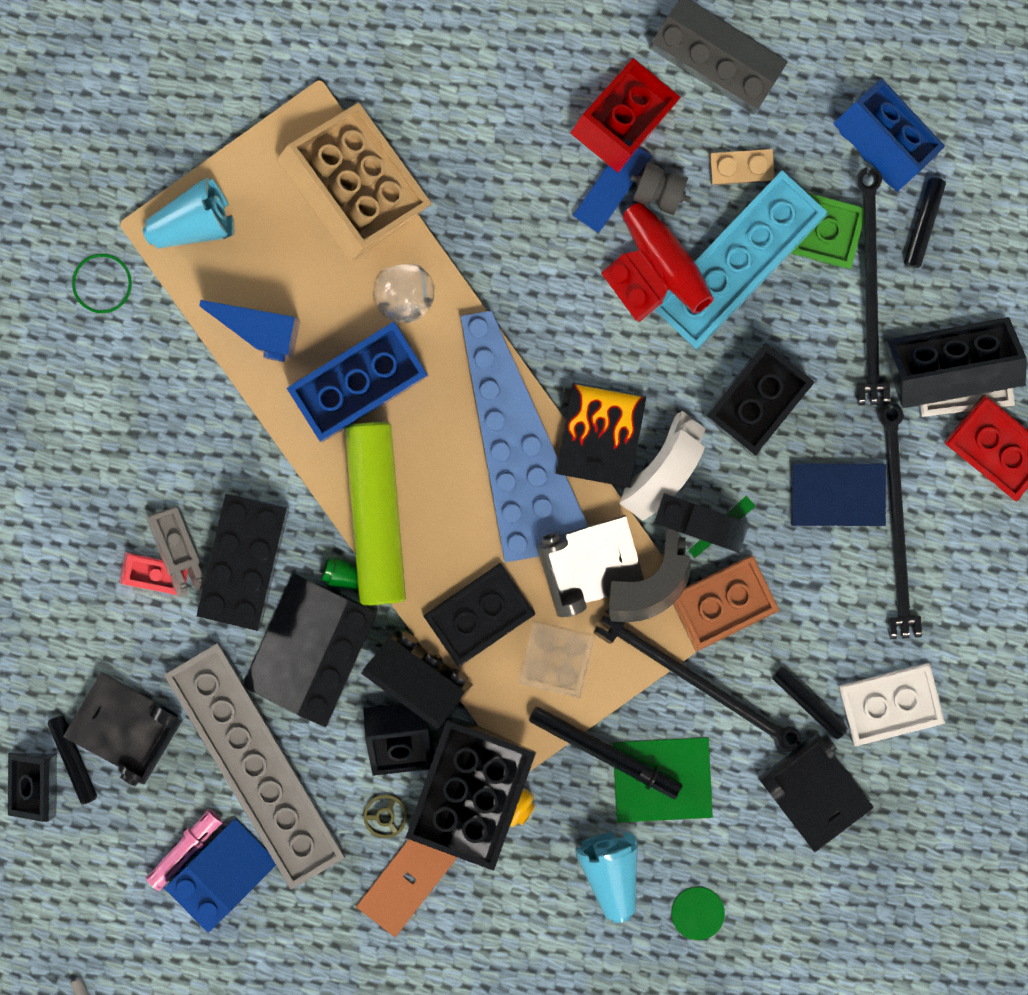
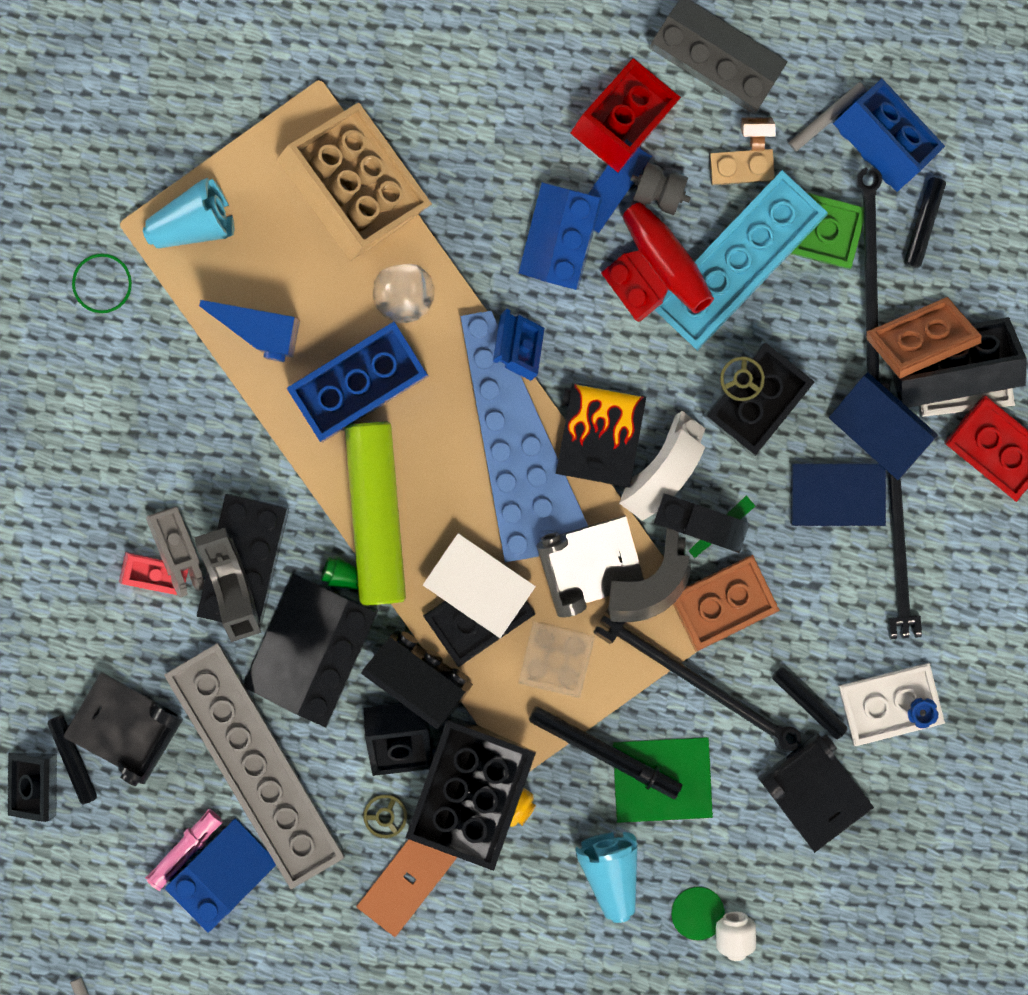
none -> dark grey arch [194,528,262,642]
none -> white tile [423,533,536,638]
none -> blue plate [493,309,545,381]
none -> blue slope [519,182,602,290]
none -> white head [716,912,756,961]
none -> olive piece [720,357,765,401]
none -> tile [741,117,775,151]
none -> light grey bar [788,82,867,152]
none -> dark blue tile [829,372,938,480]
none -> nougat tile [867,297,982,378]
none -> blue plate [908,698,939,729]

